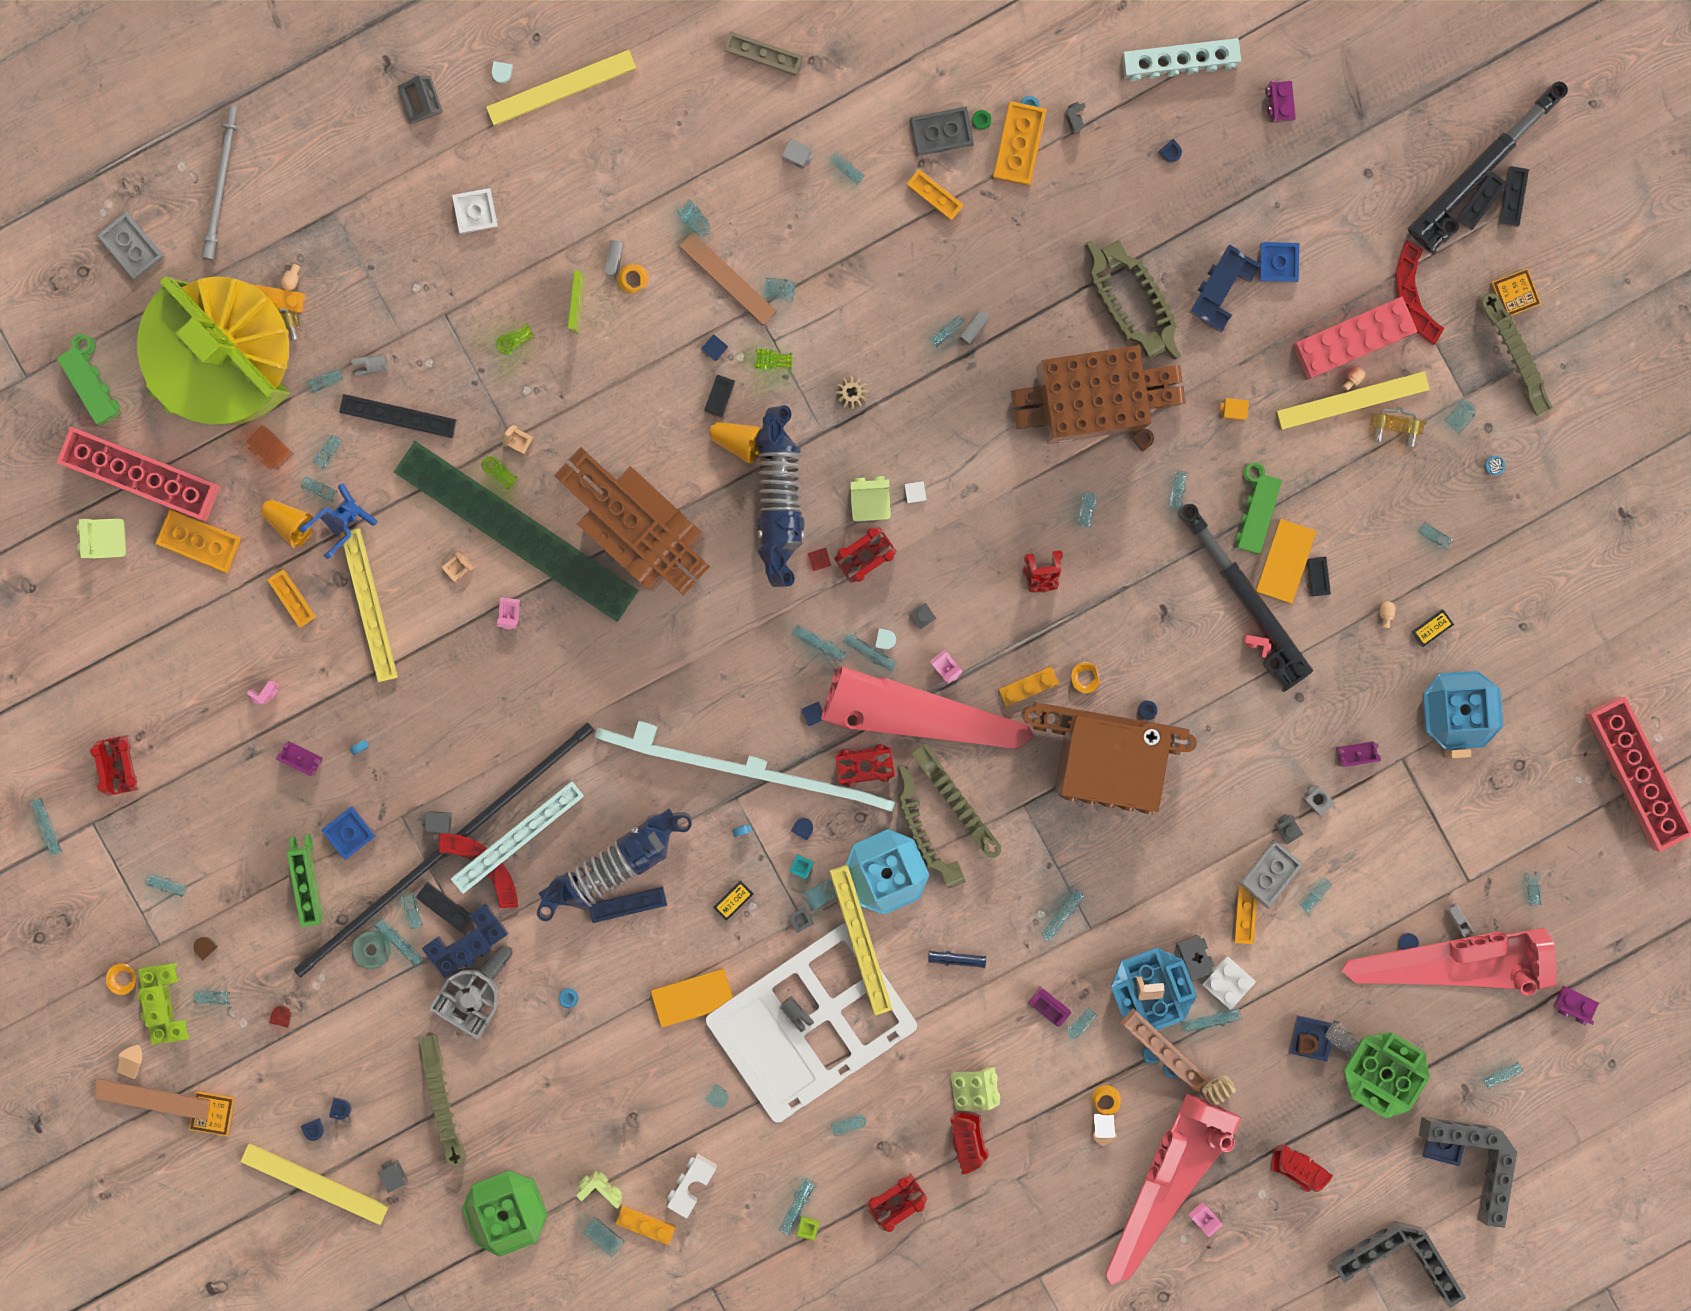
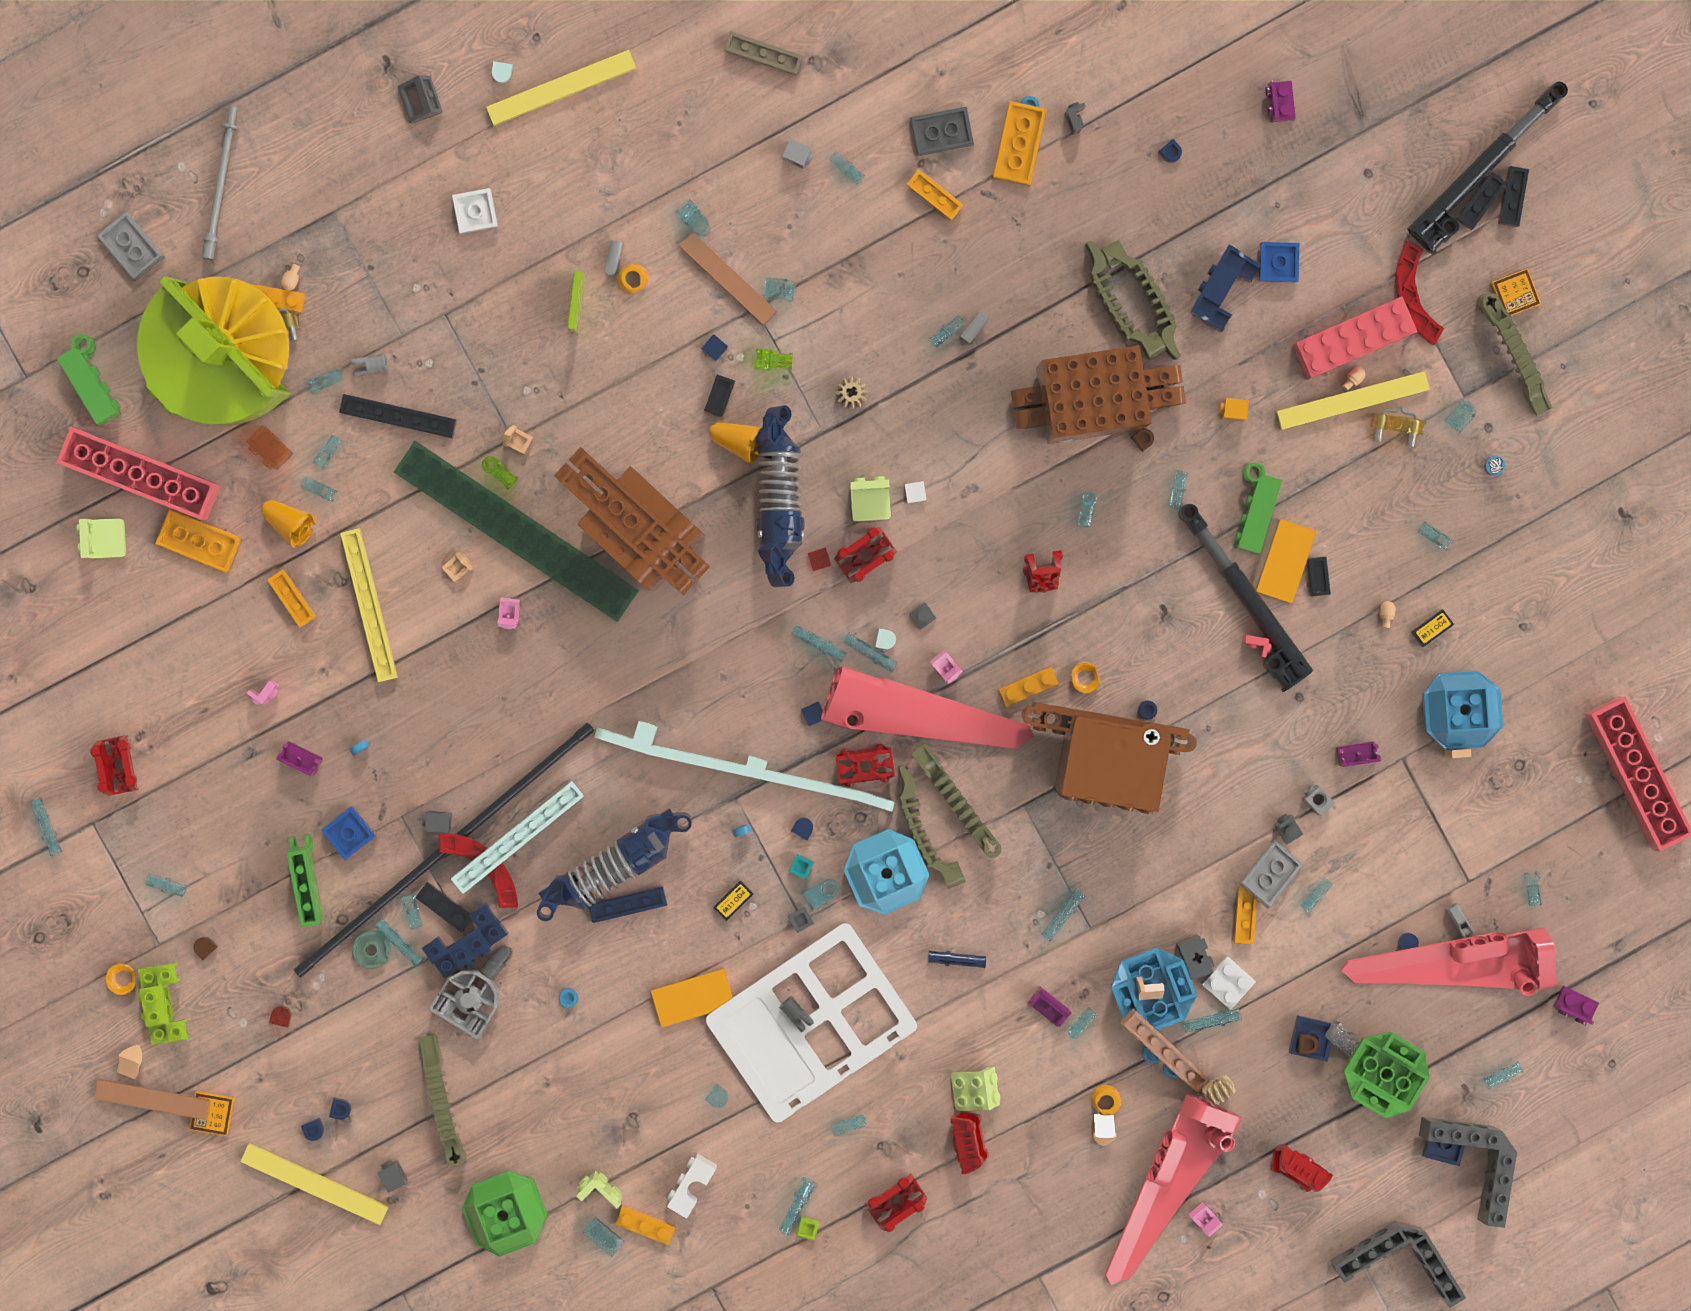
clear light blue bar [194,990,230,1005] -> none
blue piece [299,483,377,559] -> none
clear neon green connector [496,323,535,355] -> none
light yellow tile [829,865,893,1016] -> none
green tile [972,110,991,131] -> none
light aqua brick [1122,38,1241,81] -> none

